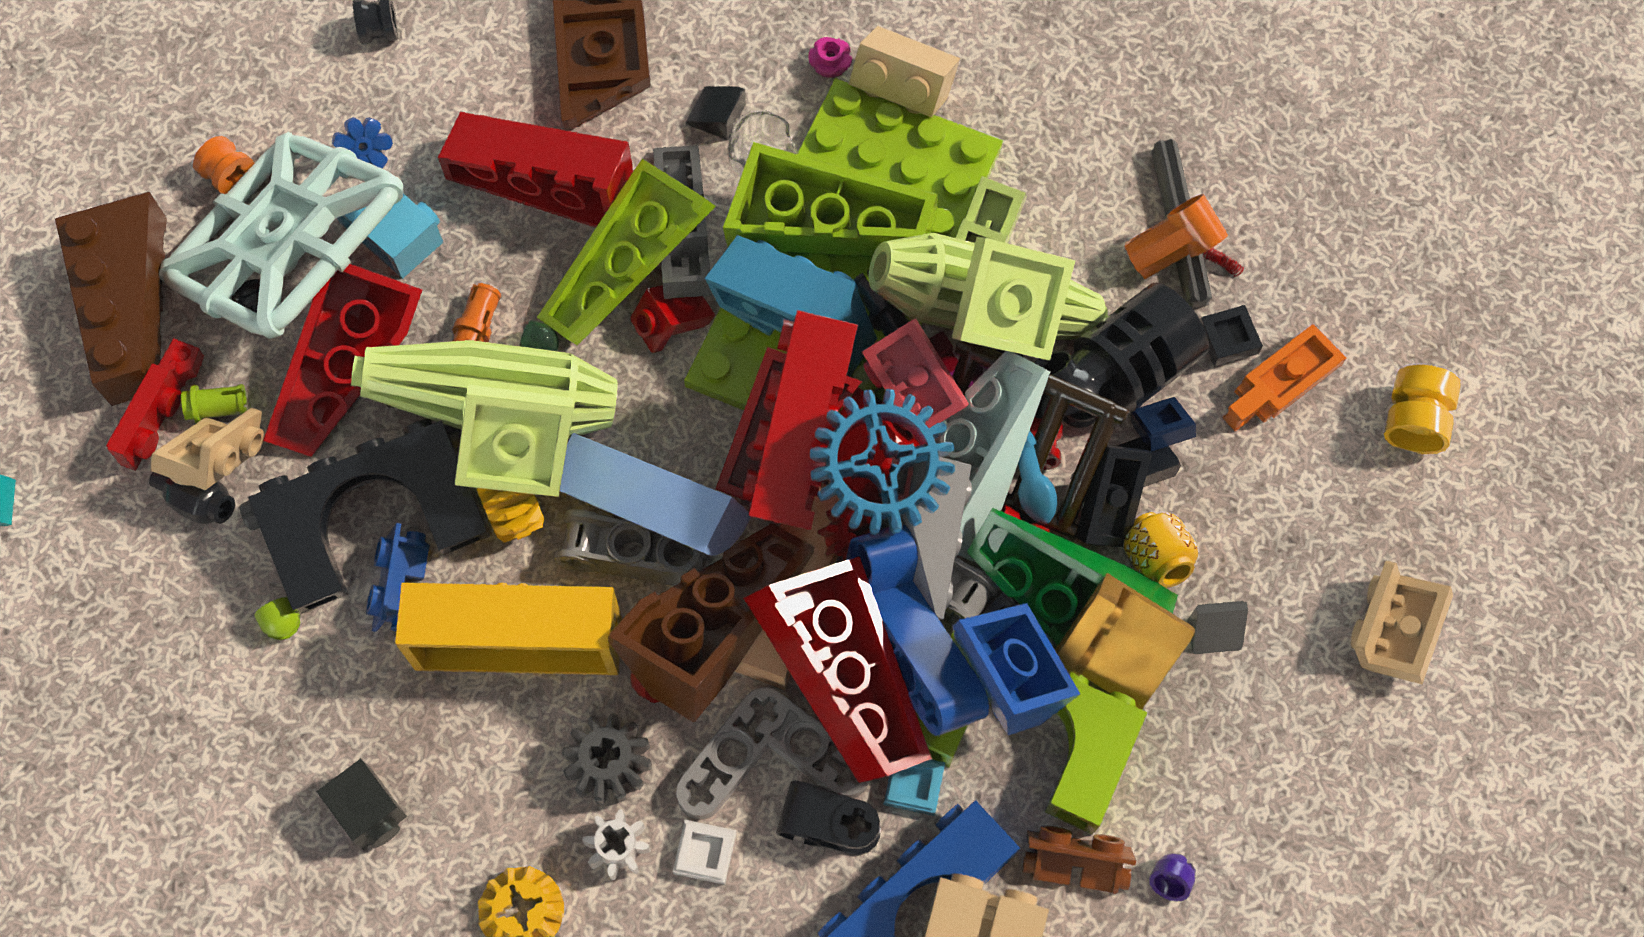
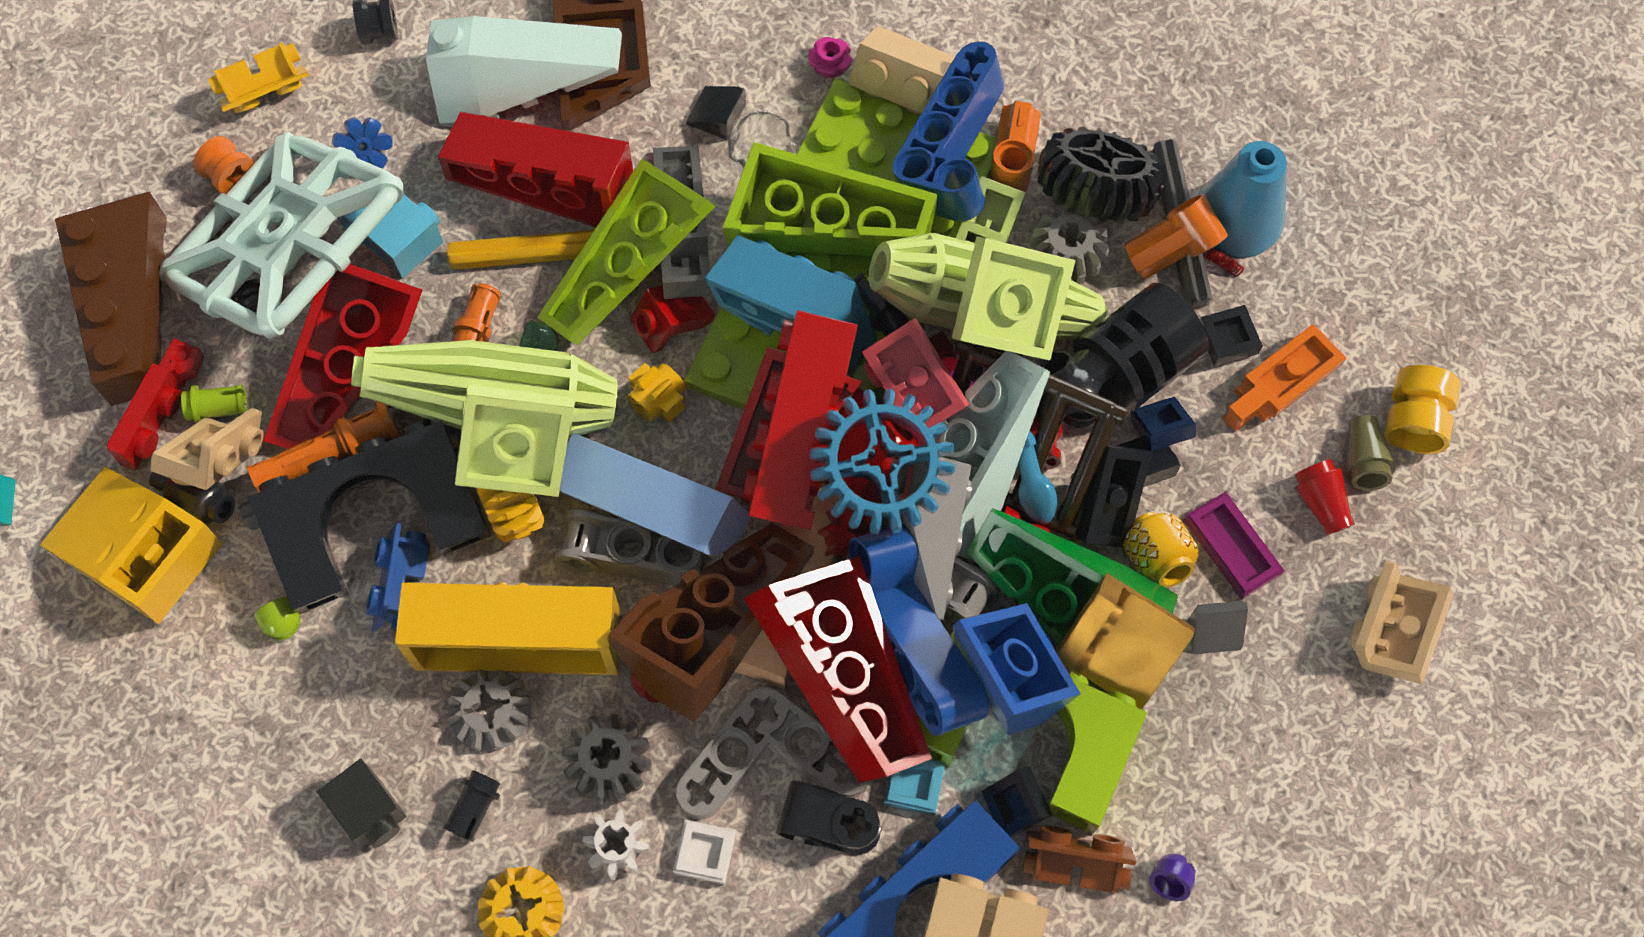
none -> yellow slope [40,467,223,625]
none -> yellow hinge [207,42,309,113]
none -> orange pin [246,402,400,493]
none -> light aqua wedge [426,16,622,127]
none -> black pin [443,770,501,842]
none -> yellow axle [447,230,594,270]
none -> light grey gear [447,669,531,751]
none -> yellow gear [626,362,687,423]
none -> blue beam [892,41,1004,221]
none -> clear light blue beam [968,711,1038,786]
none -> black plate [981,767,1052,837]
none -> orange piece [989,101,1041,192]
none -> light grey gear [1029,205,1109,284]
none -> black gear [1037,126,1165,224]
none -> magenta tile [1183,491,1285,600]
none -> dark azure cone [1197,141,1287,258]
none -> red cone [1294,459,1355,536]
none -> olive cone [1345,415,1396,491]

